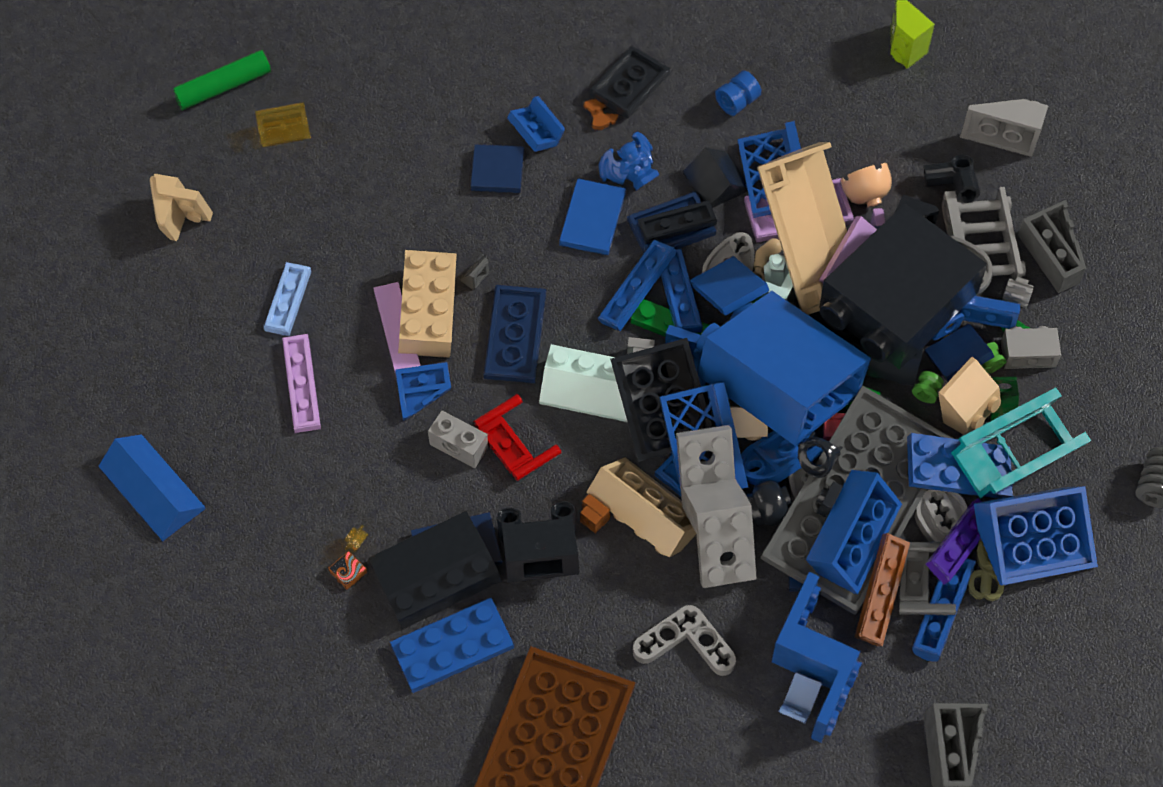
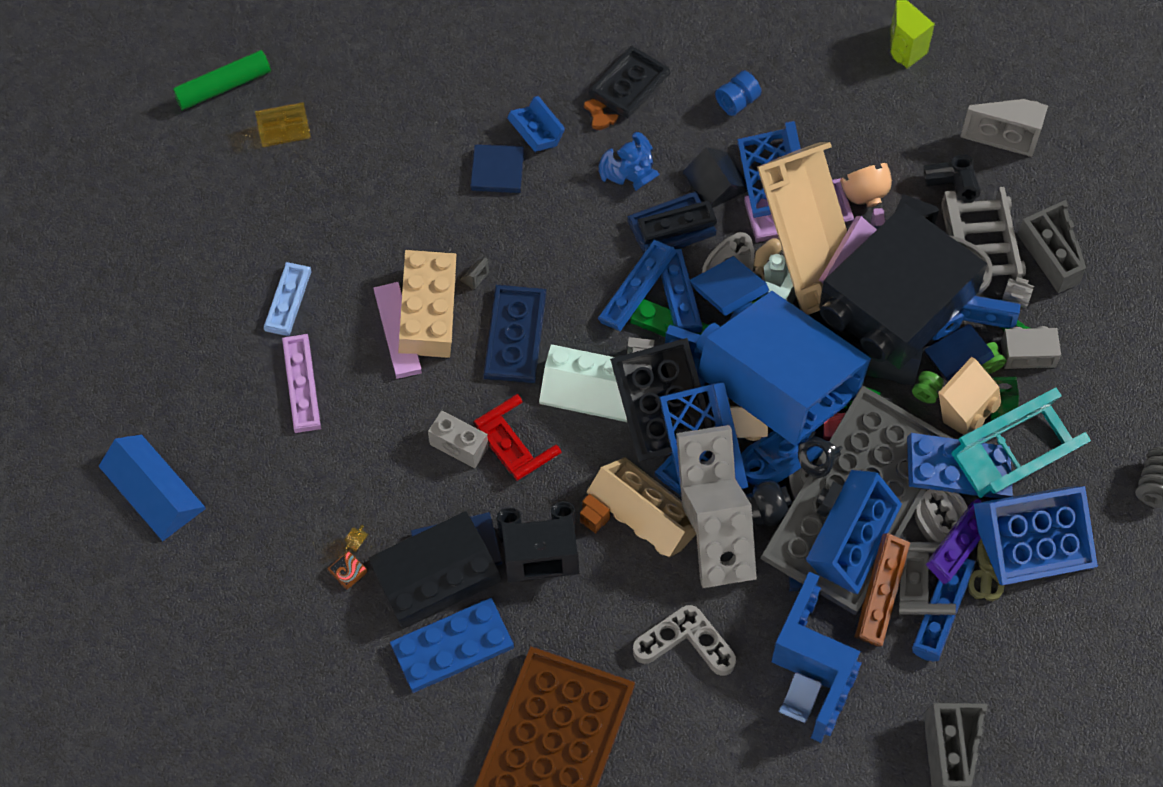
tan piece [150,174,213,241] -> none
blue wing [395,362,451,420] -> none
blue tile [559,179,626,255] -> none

